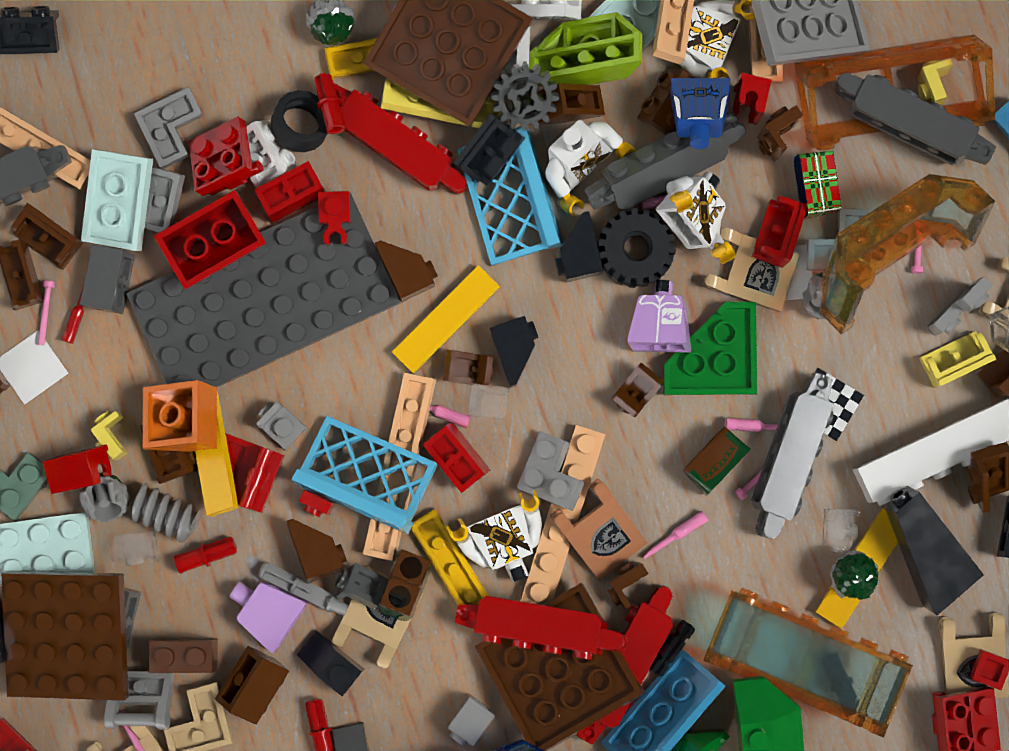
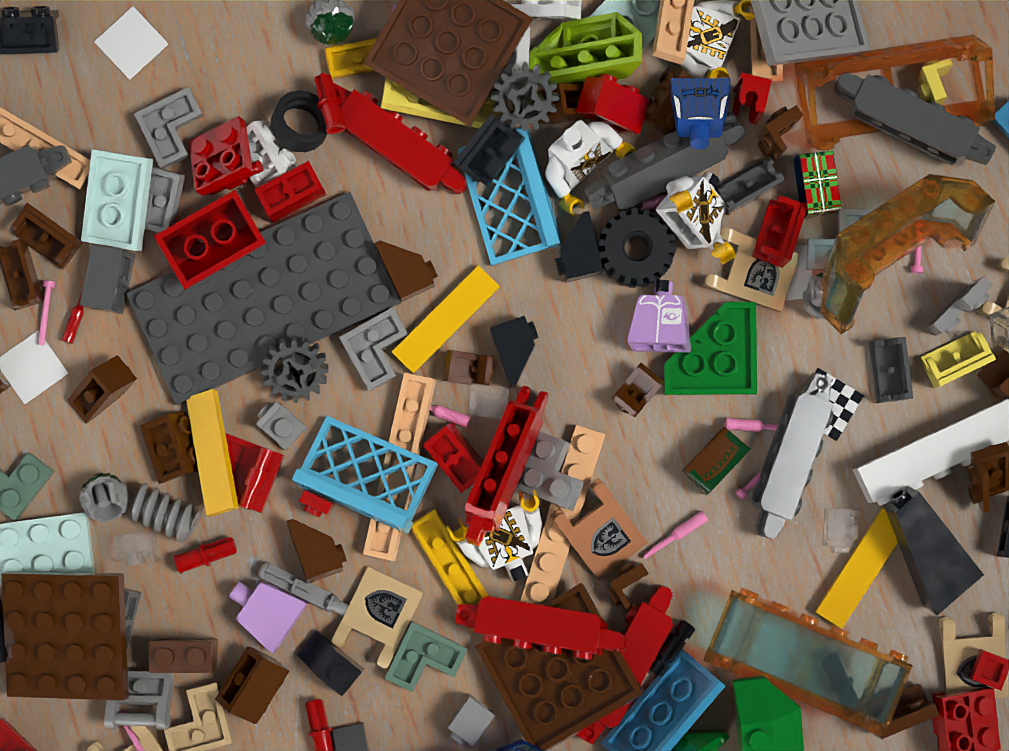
red hinge [42,444,112,494] -> none
light yellow bracket [90,411,128,461] -> none
orange slope [142,380,217,452] -> none
red plate [318,191,351,246] -> none
dark grey bracket [335,563,388,609] -> none
reddish brown piece [379,549,431,621] -> none
dark green piece [830,550,880,600] -> none
none -> reddish brown slope [67,355,137,424]
none -> white sticker [94,6,168,80]
none -> dark grey gear [261,335,329,403]
none -> light grey plate [339,307,408,391]
none -> sand green plate [384,621,468,692]
none -> red hinge [464,385,548,547]
none -> red brick [575,74,650,134]
none -> dark grey hinge [715,158,785,215]
none -> reddish brown bracket [863,683,939,740]
none -> dark grey hinge [868,337,913,404]

